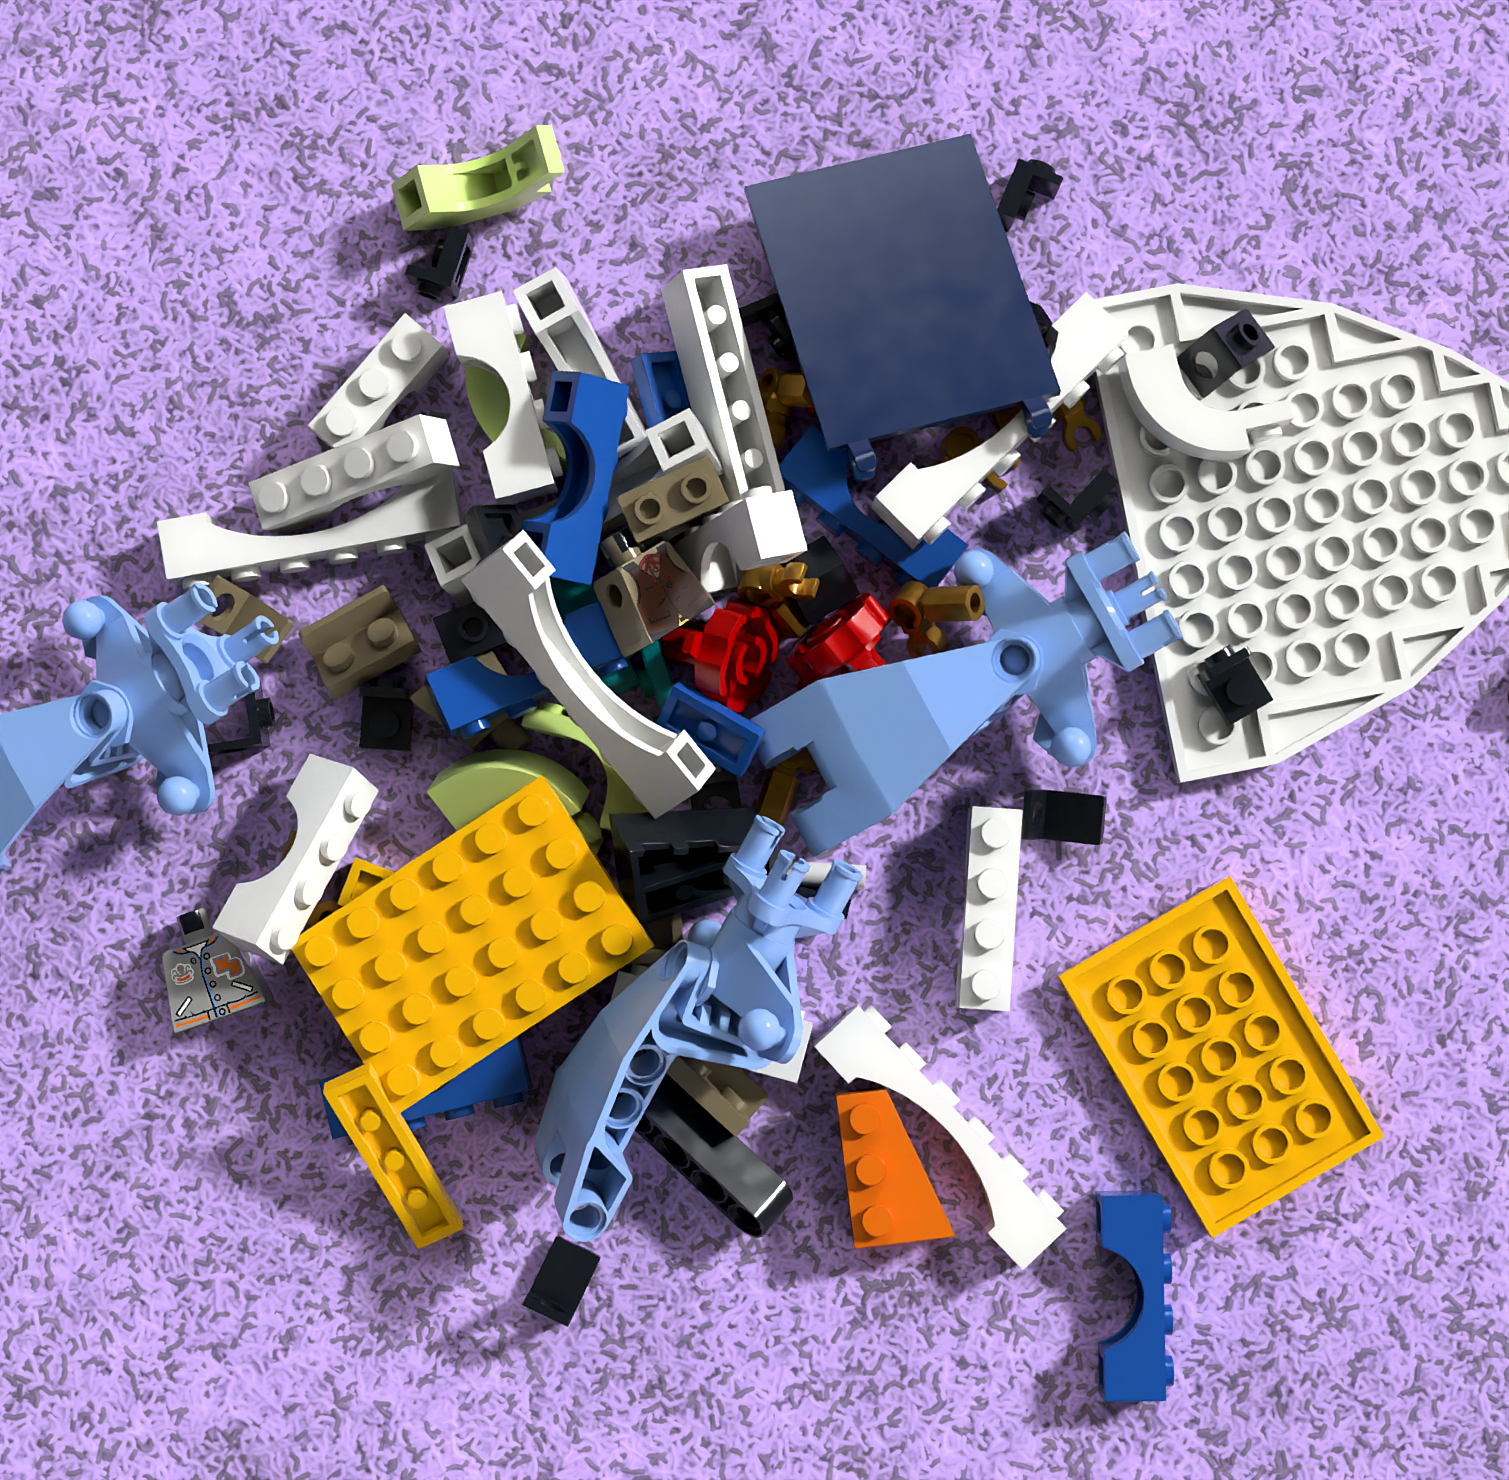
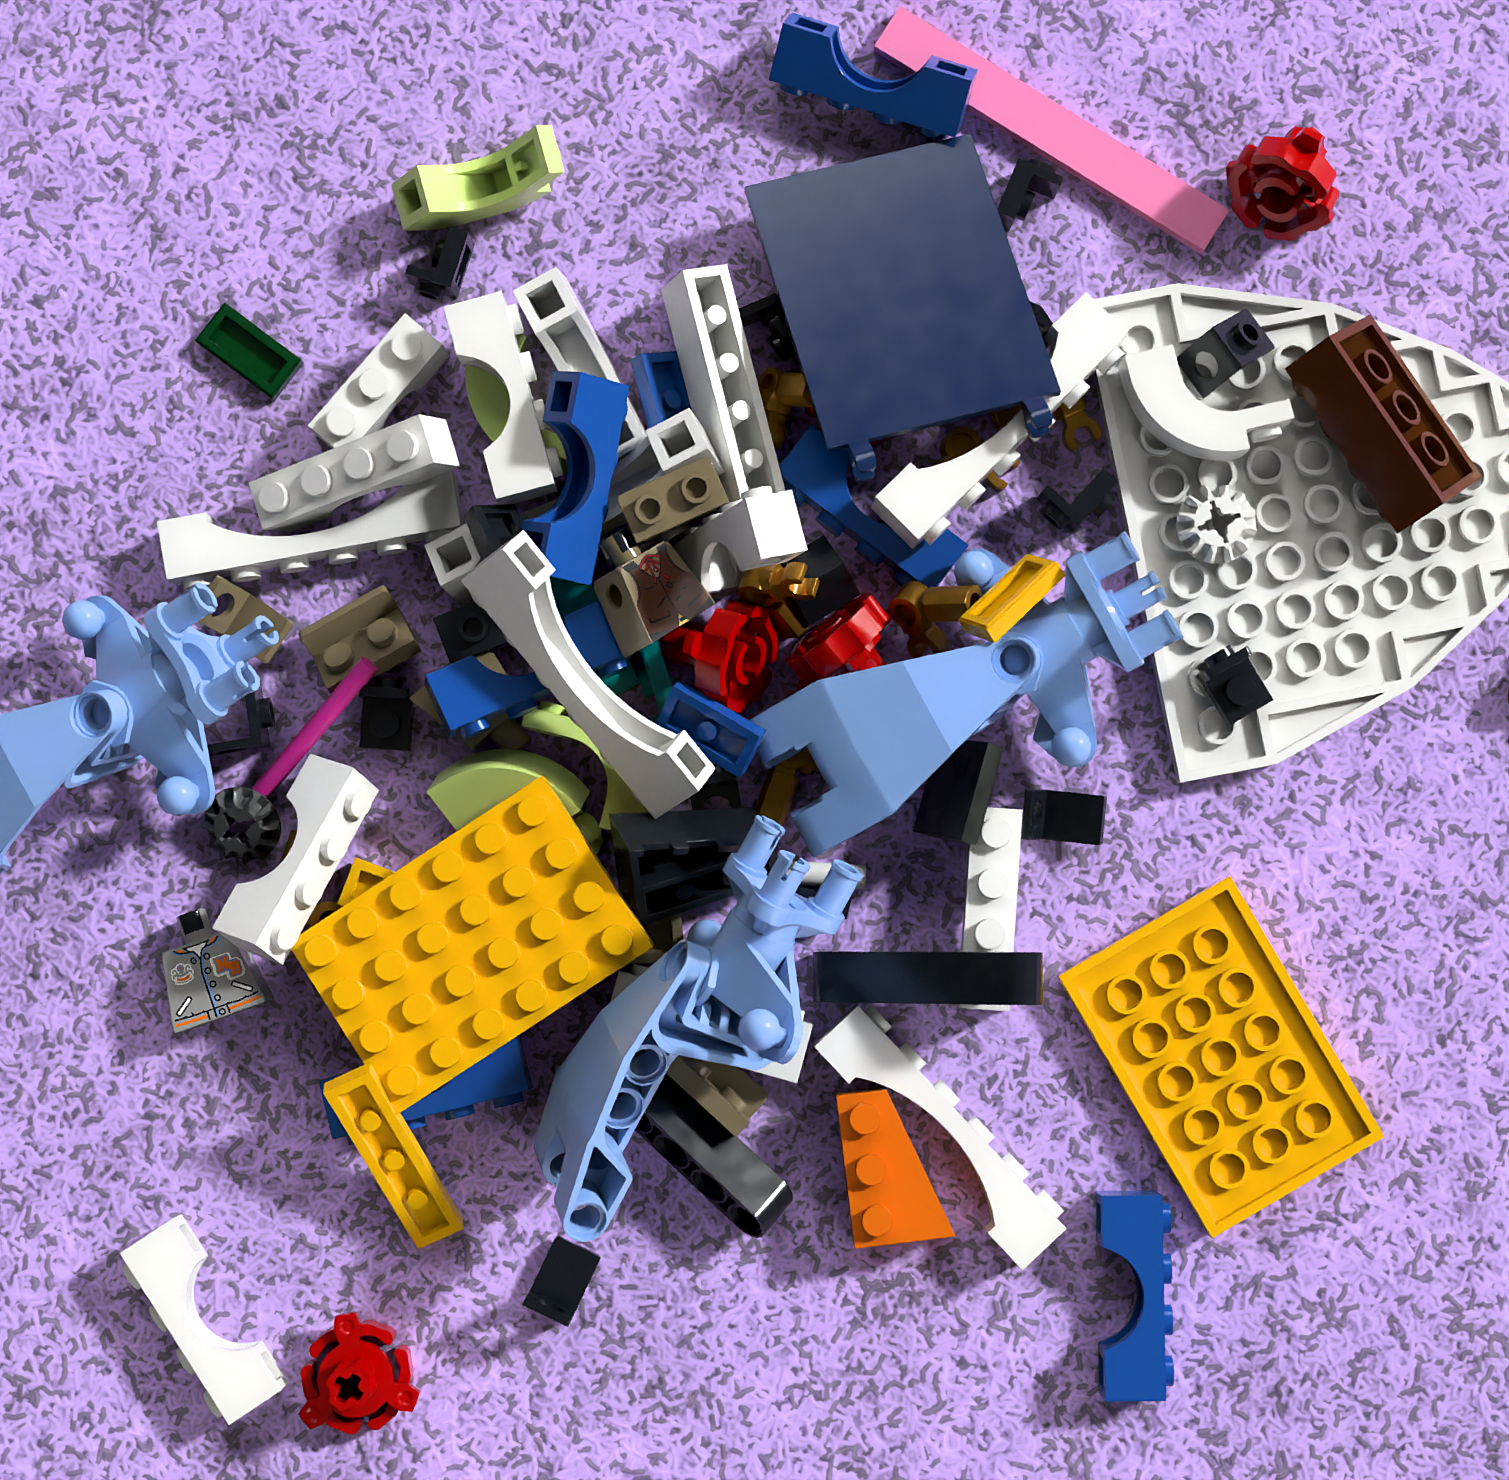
none -> white arch [120,1214,289,1425]
none -> dark green tile [195,302,304,401]
none -> dark grey gear [201,787,281,864]
none -> dark pink bar [251,657,377,799]
none -> red piece [298,1312,420,1435]
none -> blue arch [769,12,978,139]
none -> black beam [813,951,1043,1005]
none -> bright pink tile [874,6,1230,255]
none -> pearl dark grey tile [913,740,1003,845]
none -> yellow tile [958,554,1066,643]
none -> white gear [1176,484,1257,564]
none -> red piece [1226,126,1339,241]
none -> reddish brown slope [1285,314,1482,534]

